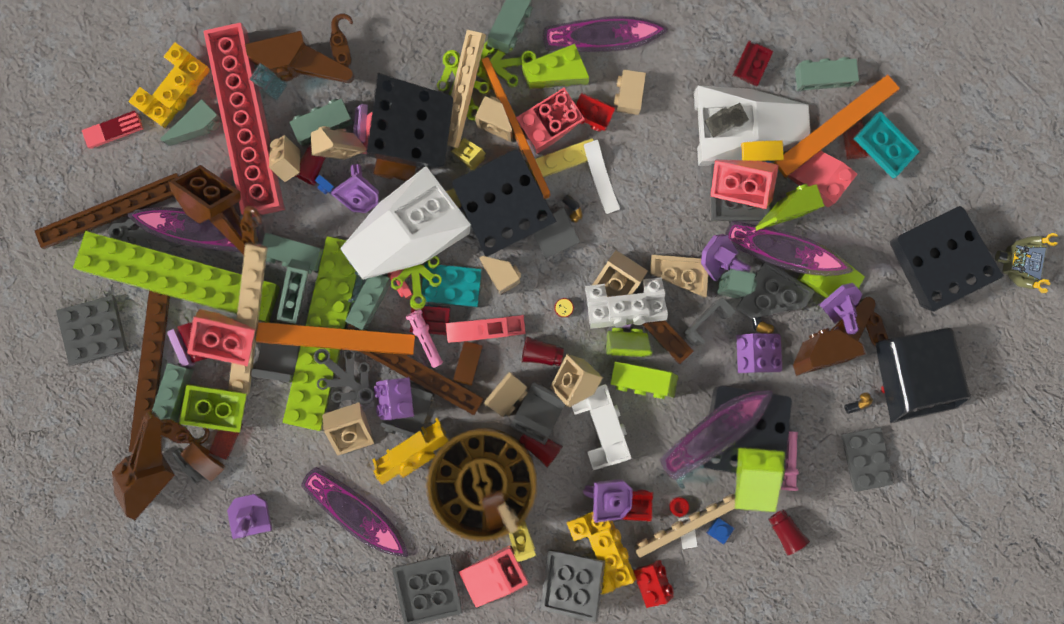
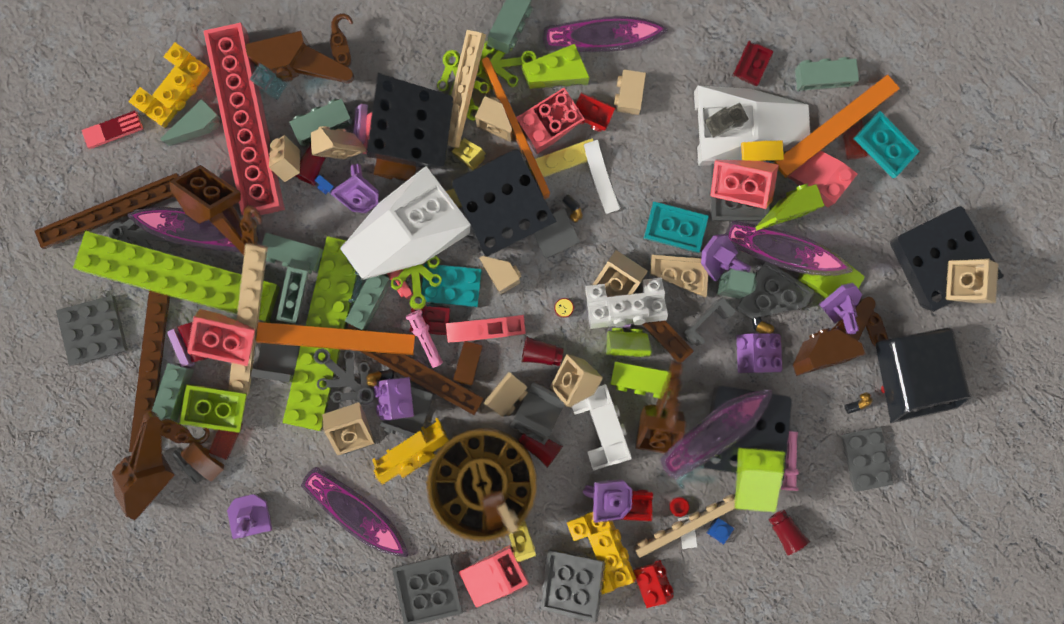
torso [995,233,1058,293] -> none
none -> arm [366,371,394,386]
none -> reddish brown slope [635,361,686,454]
none -> teal plate [643,201,709,253]
none -> tan slope [946,259,998,303]

